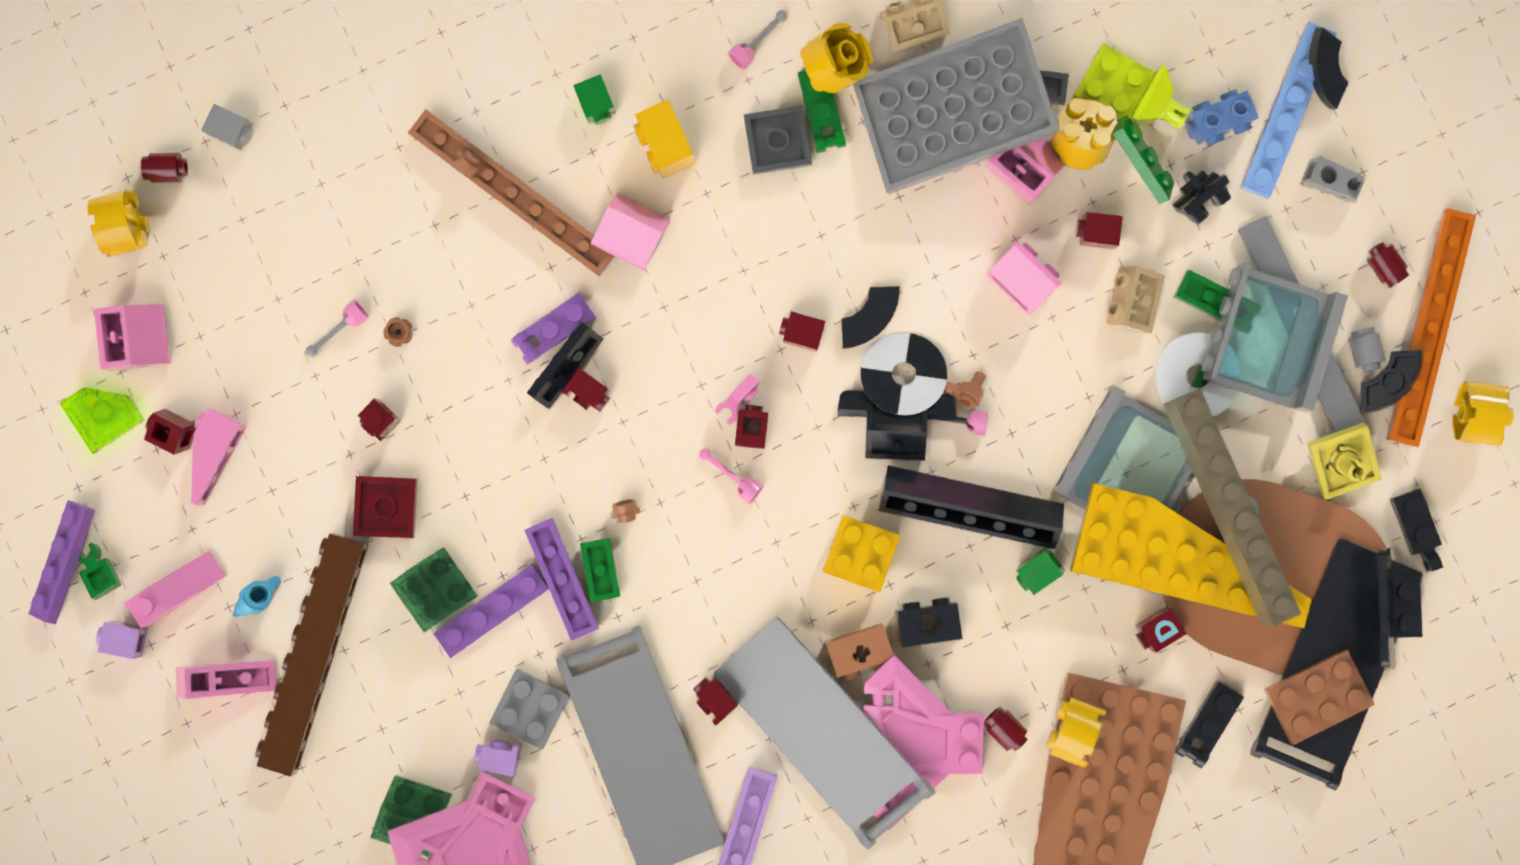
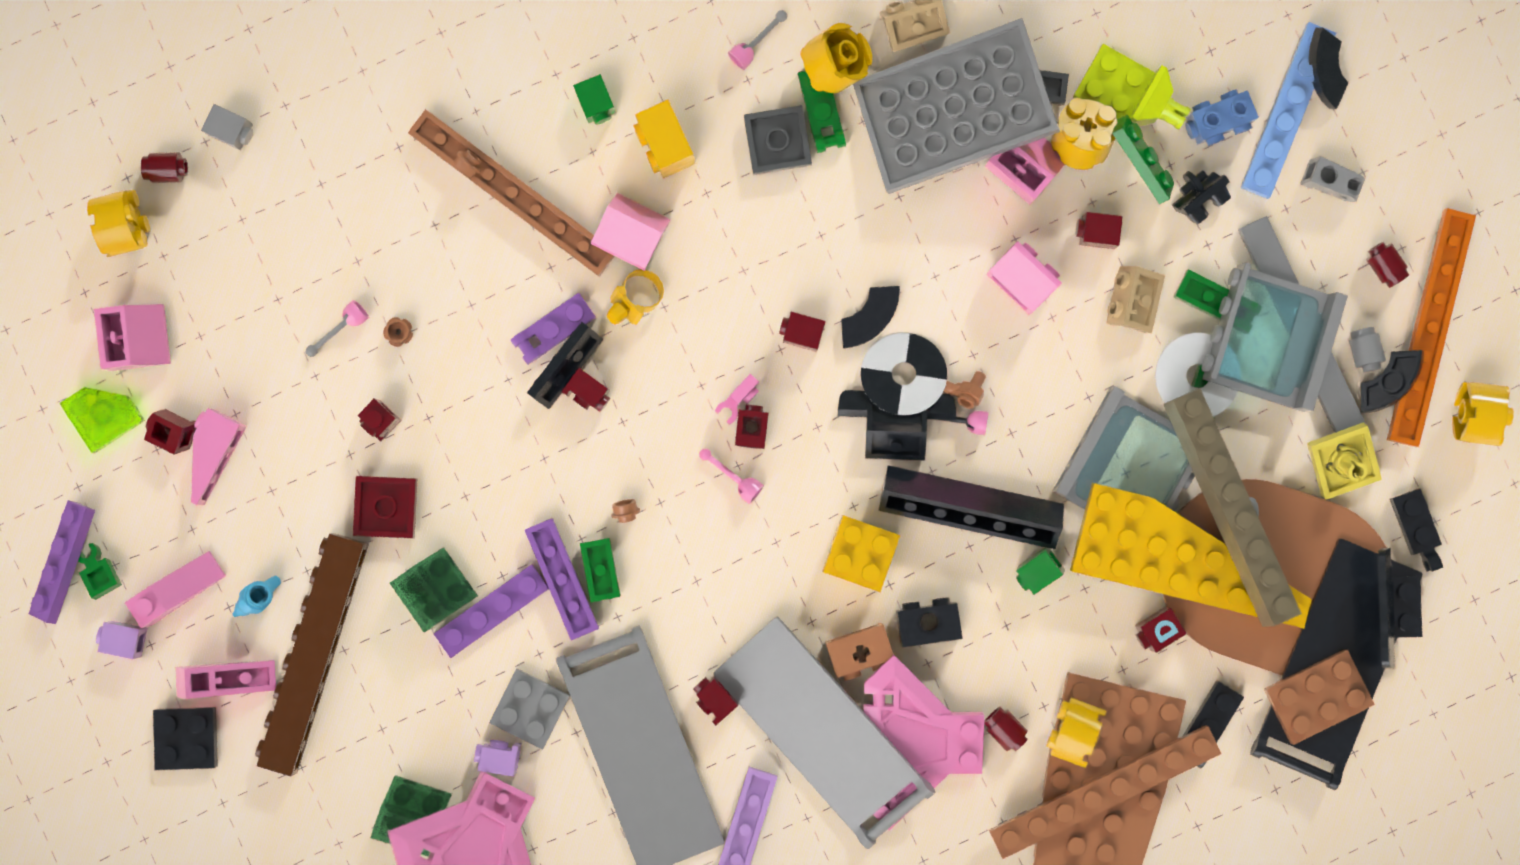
none -> black plate [153,707,218,770]
none -> yellow piece [607,269,664,325]
none -> nougat plate [989,725,1221,859]

